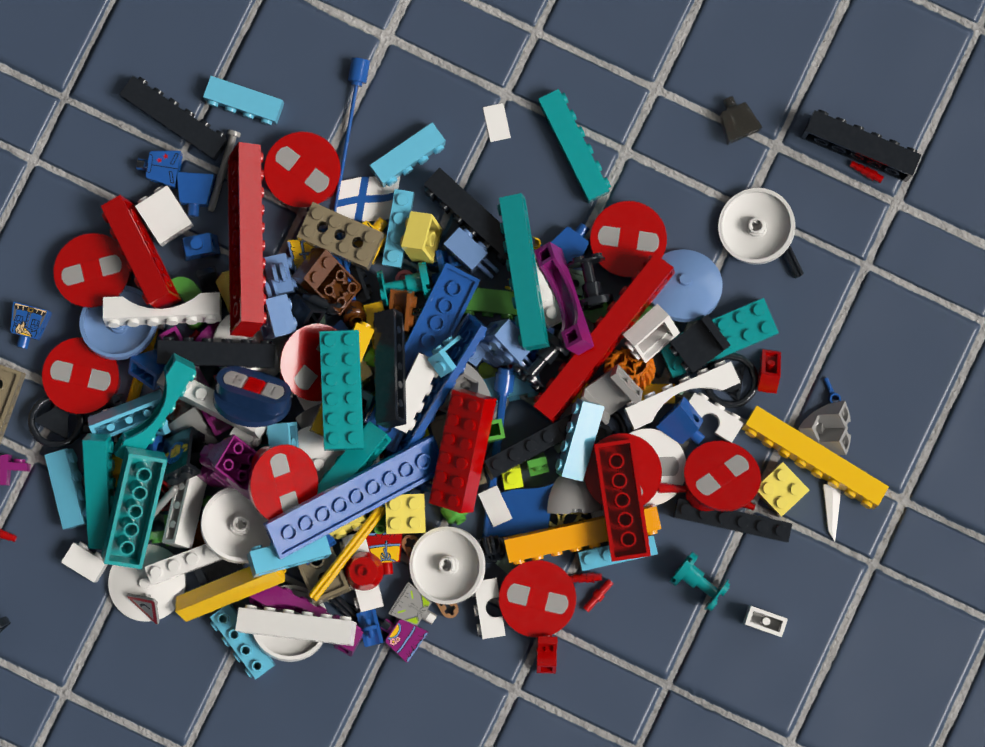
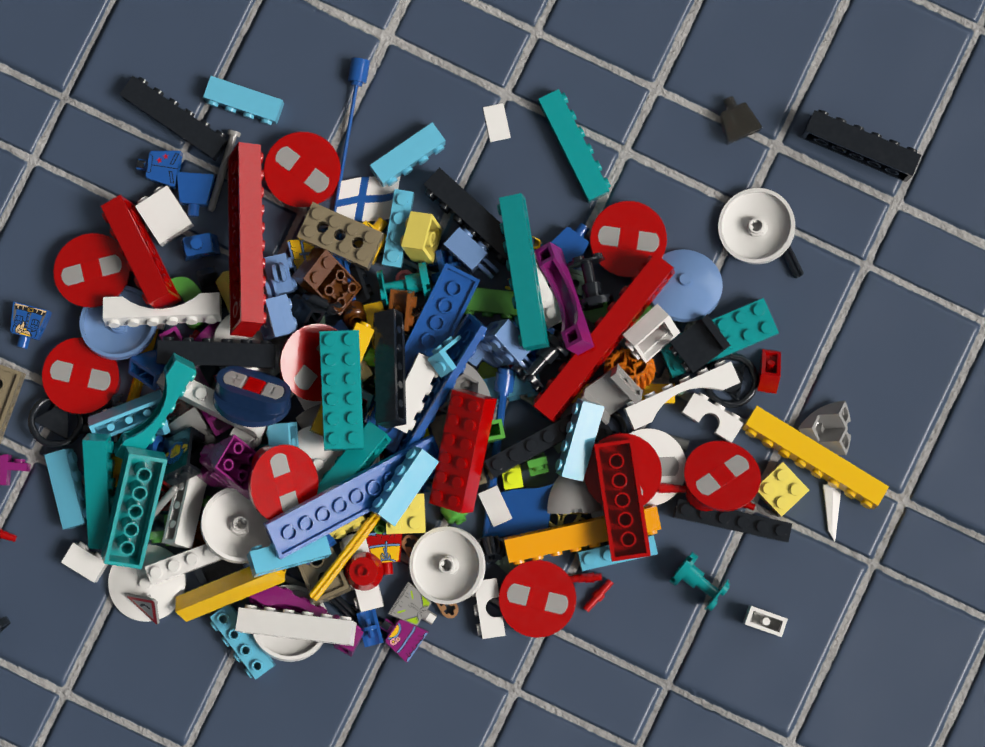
red brick [536,634,558,674] -> none
blue torso [656,397,705,445] -> none
blue hand [824,378,841,403] -> none
red animal [850,161,884,183] -> none
none -> medium azure brick [370,446,439,526]

